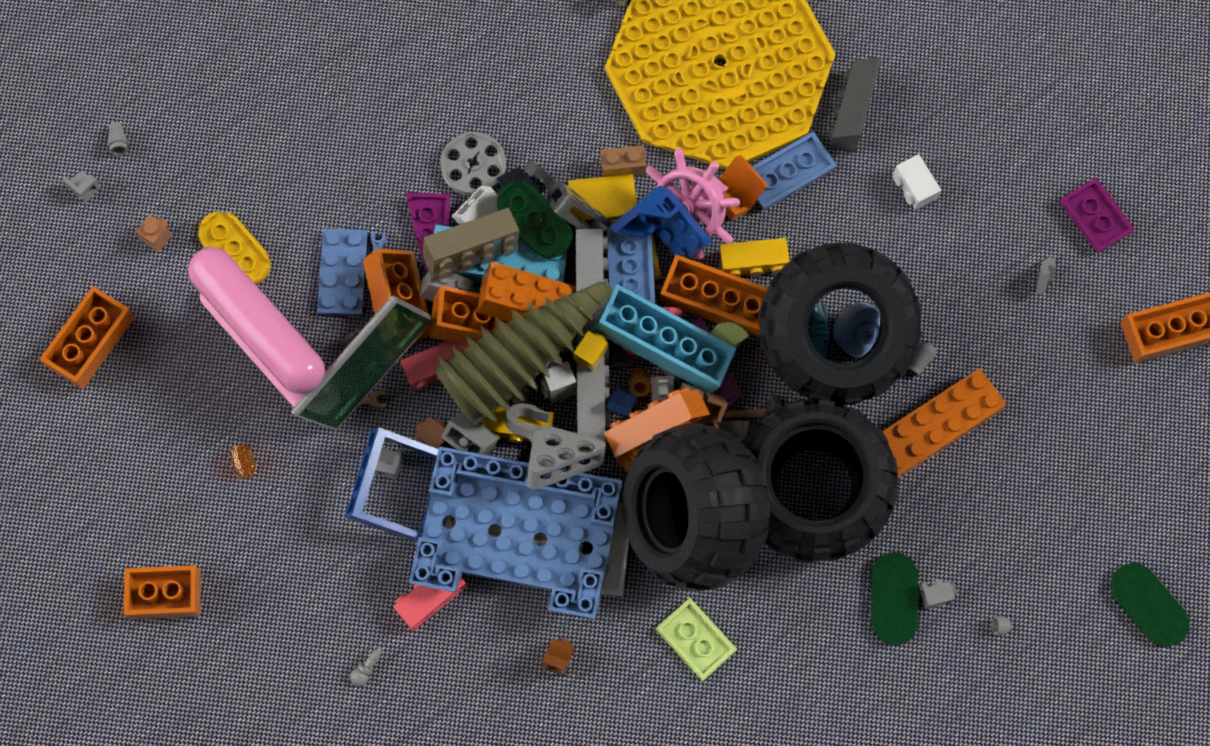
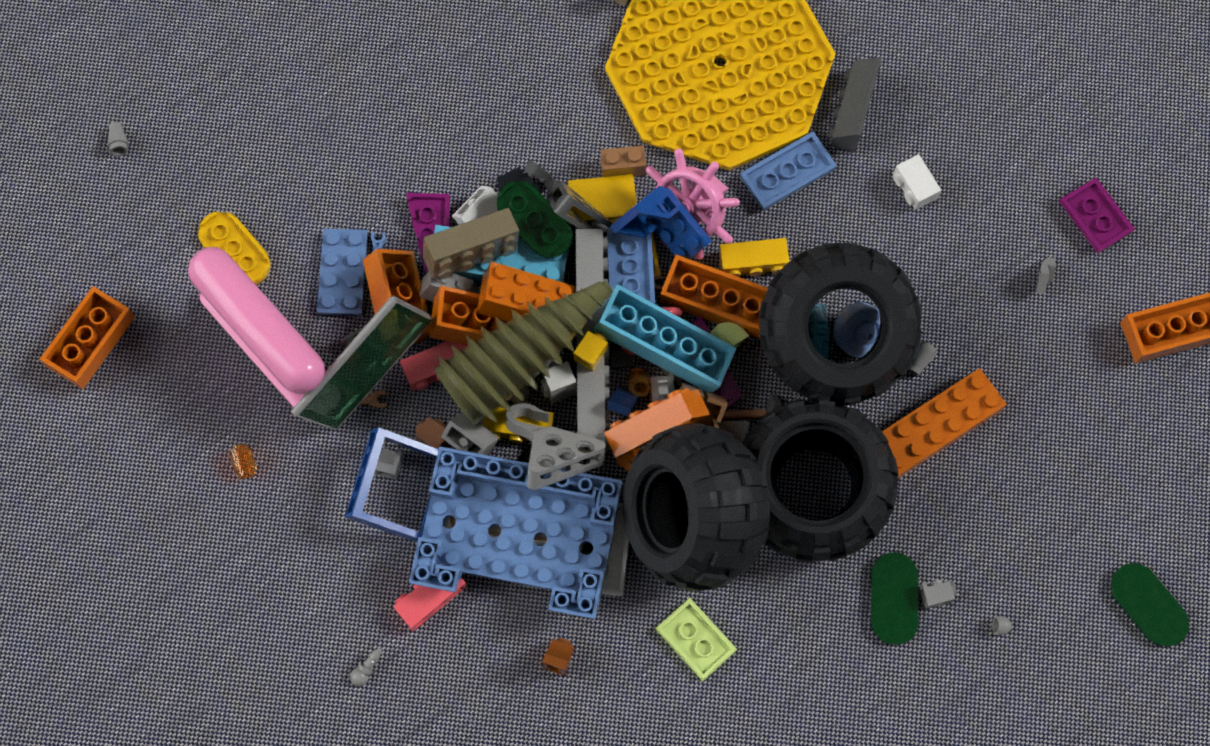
light grey panel [62,171,101,203] -> none
orange brick [124,565,201,620] -> none
nougat brick [136,215,172,252] -> none
light grey wedge [440,132,506,196] -> none
orange bracket [717,155,767,221] -> none

